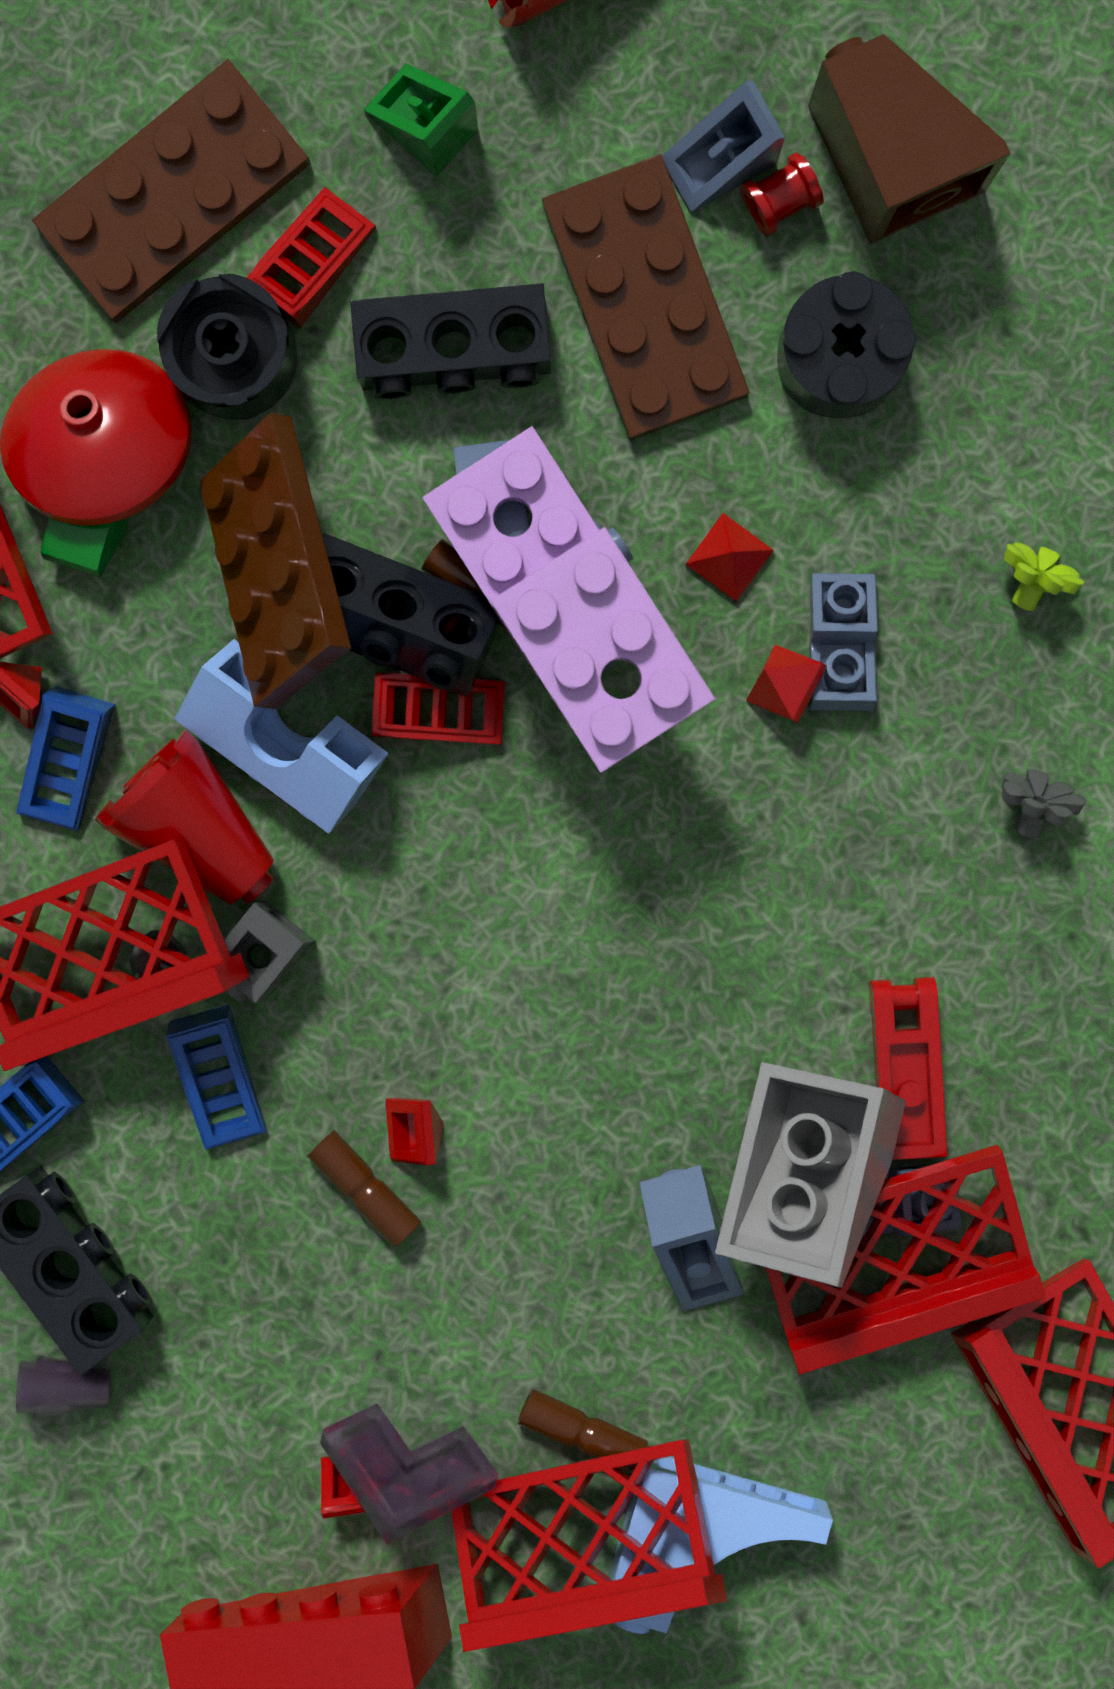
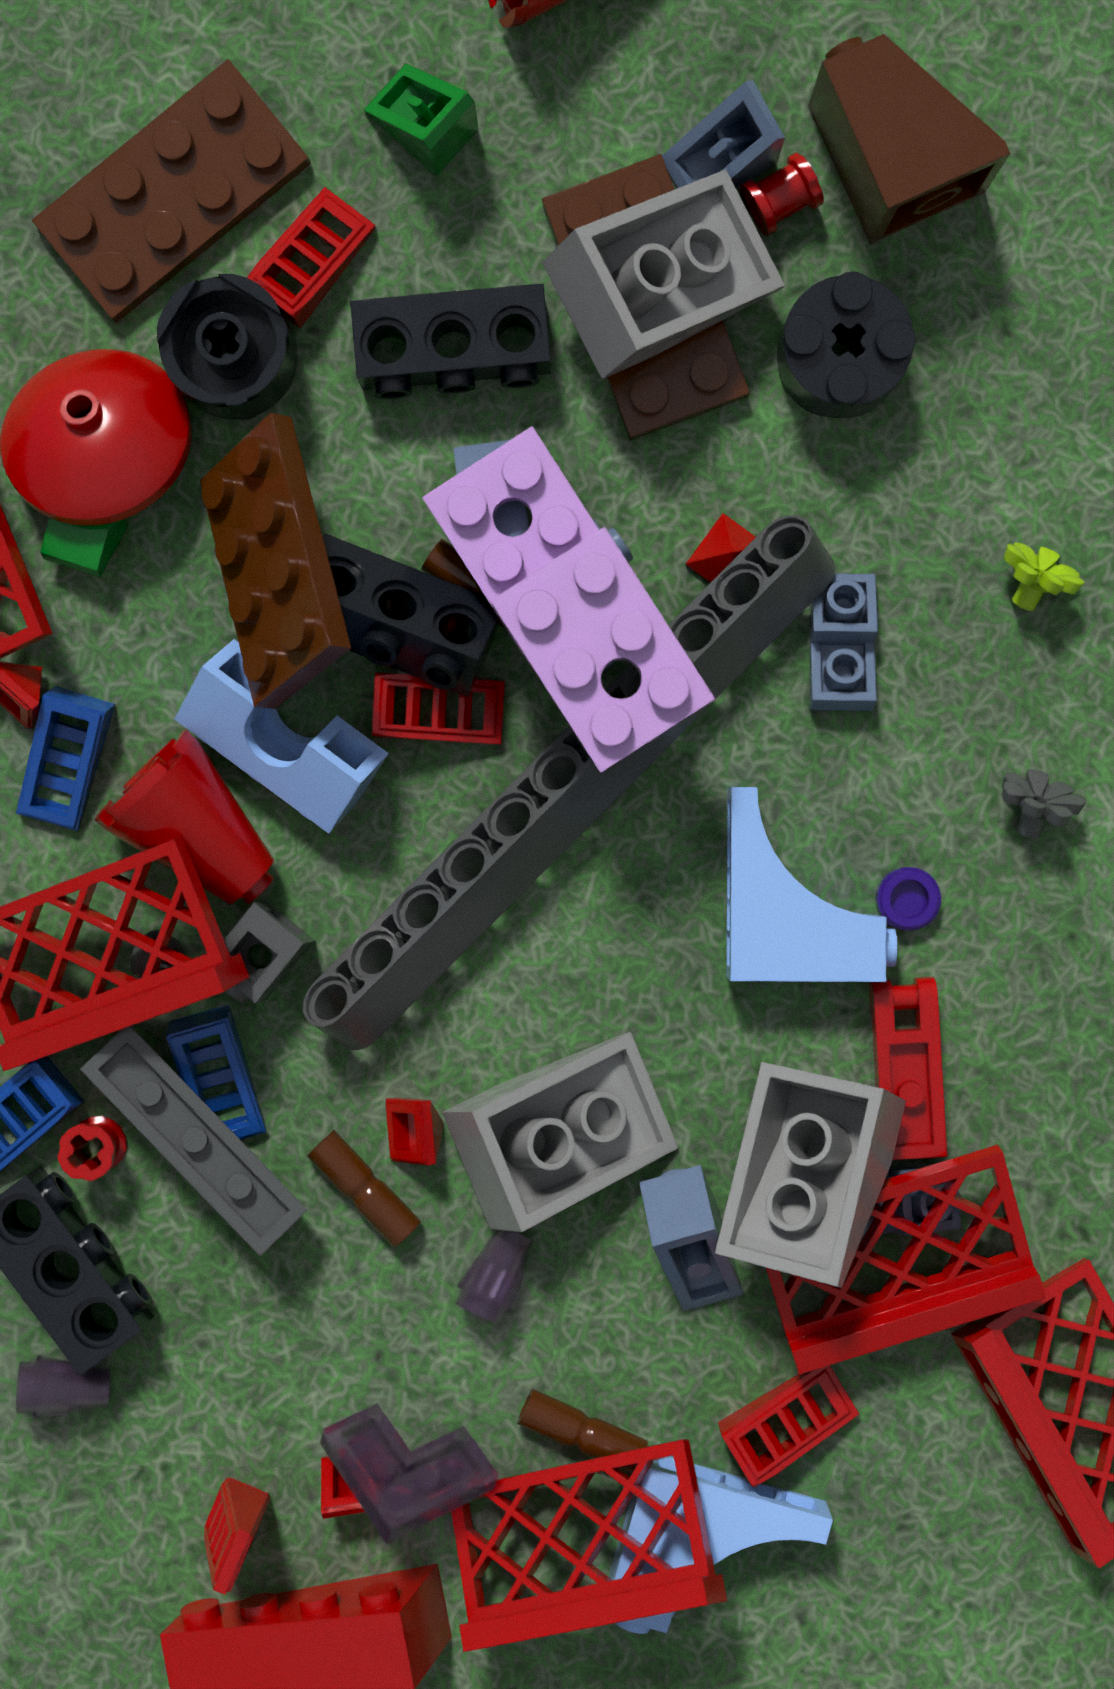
red slope [746,645,827,723] -> none
none -> red bush [57,1116,127,1181]
none -> dark grey fence [80,1026,307,1256]
none -> red slope [204,1478,271,1595]
none -> dark grey beam [303,515,835,1051]
none -> light grey slope [442,1032,678,1232]
none -> clear purple cone [455,1230,533,1325]
none -> light grey slope [542,169,785,379]
none -> red slope [718,1365,859,1488]
none -> light blue arch [726,787,897,982]
none -> dark purple tile [875,867,941,931]

